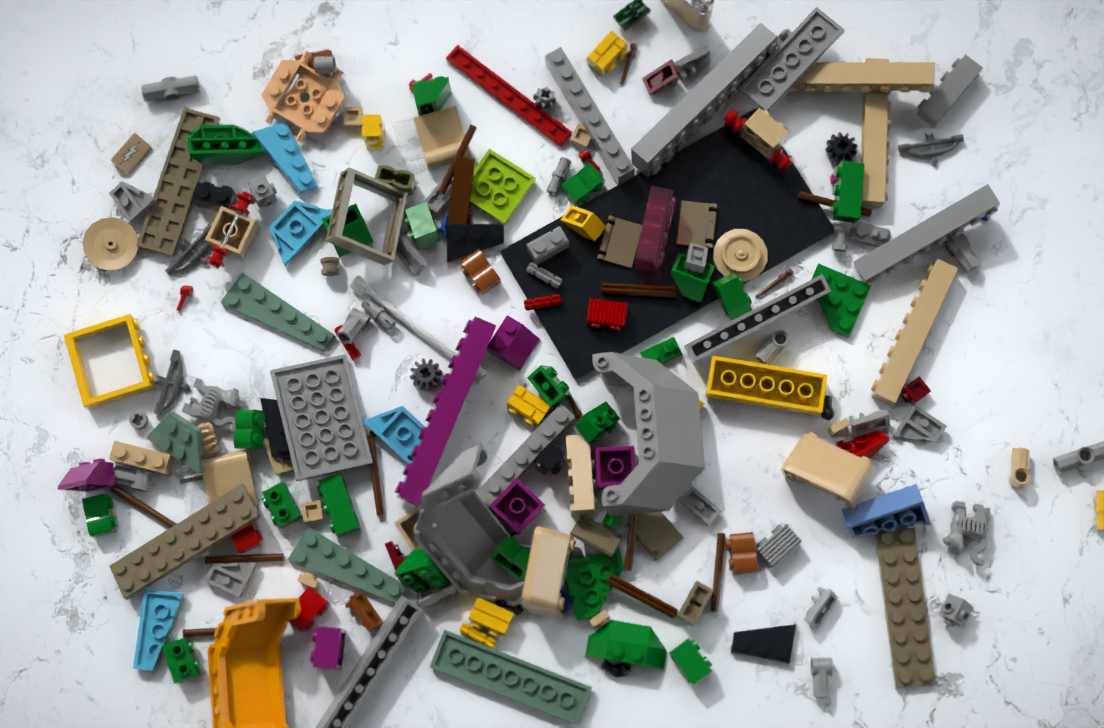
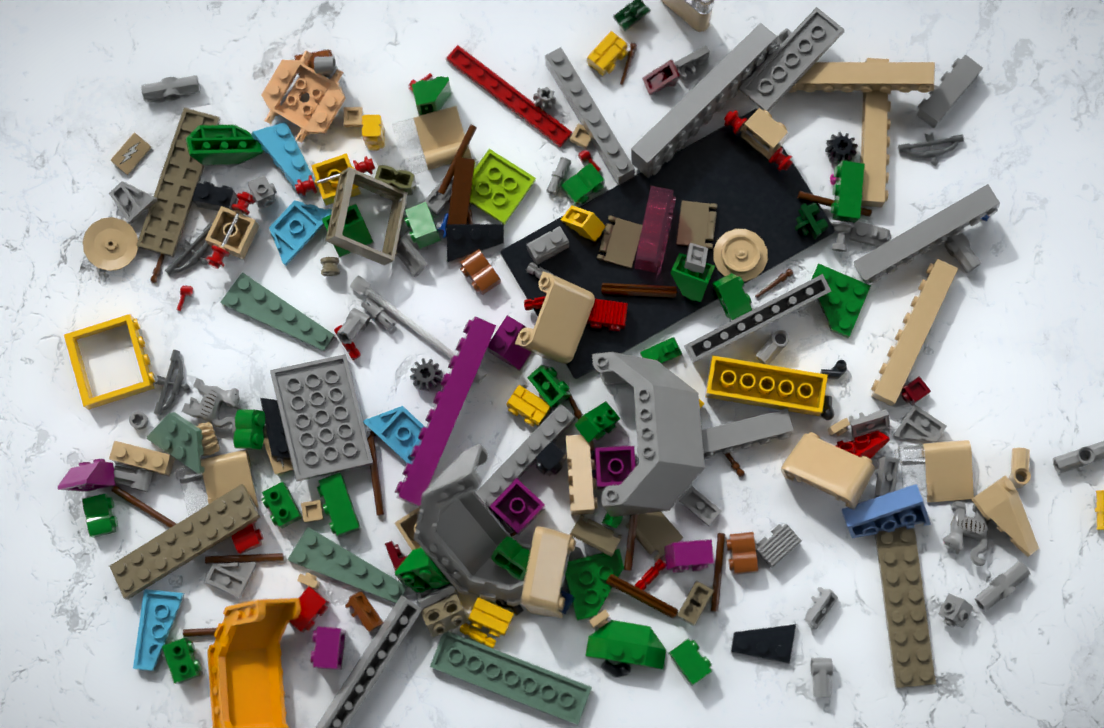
none -> reddish brown piece [150,254,165,284]
none -> yellow brick [295,153,375,206]
none -> dark tan brick [421,594,469,638]
none -> tan windscreen [515,272,595,364]
none -> red axle [635,559,666,591]
none -> light grey brick [637,408,794,459]
none -> magenta brick [664,539,714,573]
none -> reddish brown piece [724,453,745,477]
none -> dark green hips [794,203,829,240]
none -> black arm [820,360,847,379]
none -> light grey plate [875,457,899,496]
none -> tan door [894,440,974,503]
none -> tan wedge [971,475,1039,557]
none -> light grey piece [974,561,1031,612]

